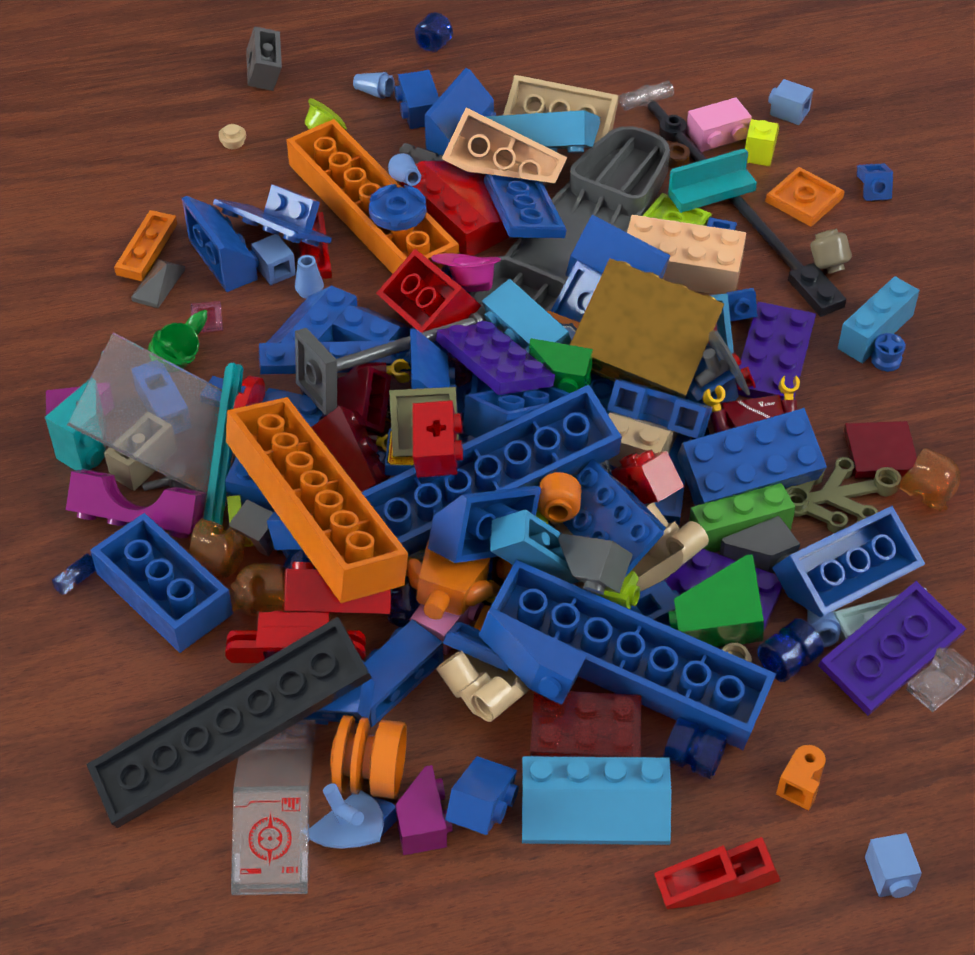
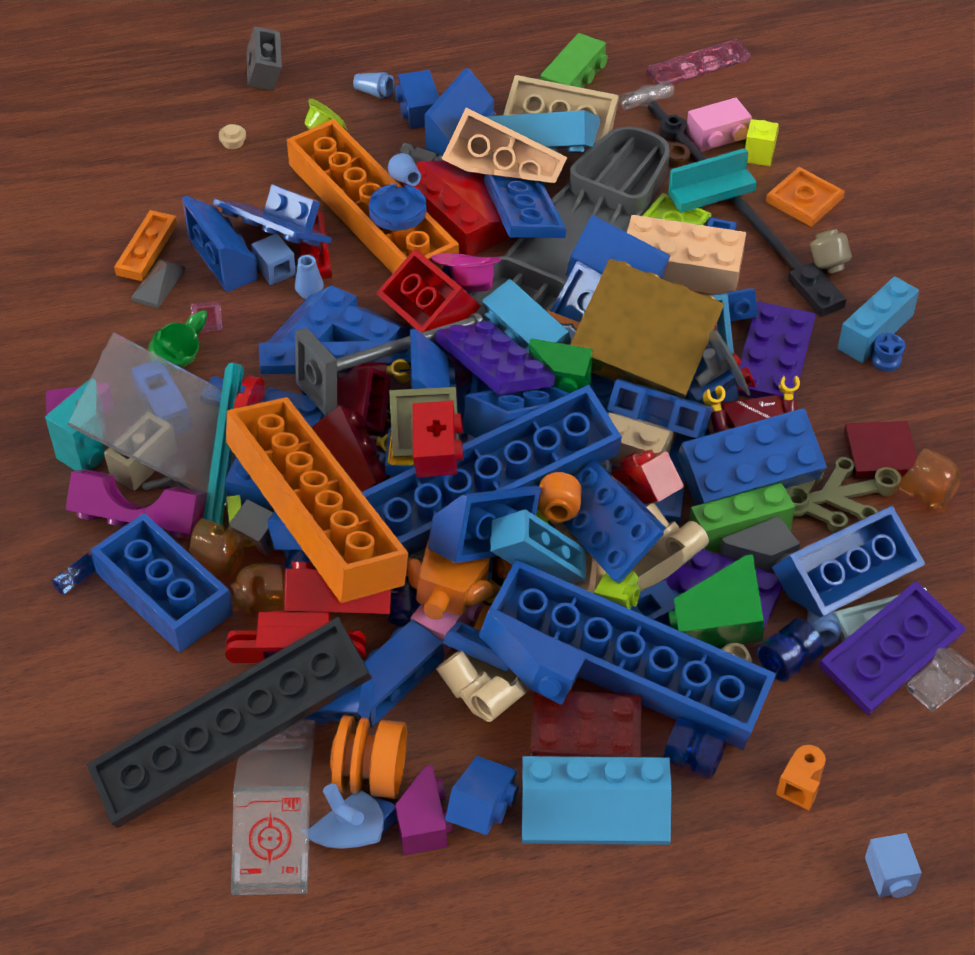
clear blue head [415,12,453,52] -> none
dark grey slope [558,533,633,595] -> none
red slope [654,837,781,909] -> none
medium blue brick [768,79,813,125] -> none
blue bracket [857,163,893,201] -> none
none -> bright green brick [540,33,608,88]
none -> clear pink tile [646,39,750,89]

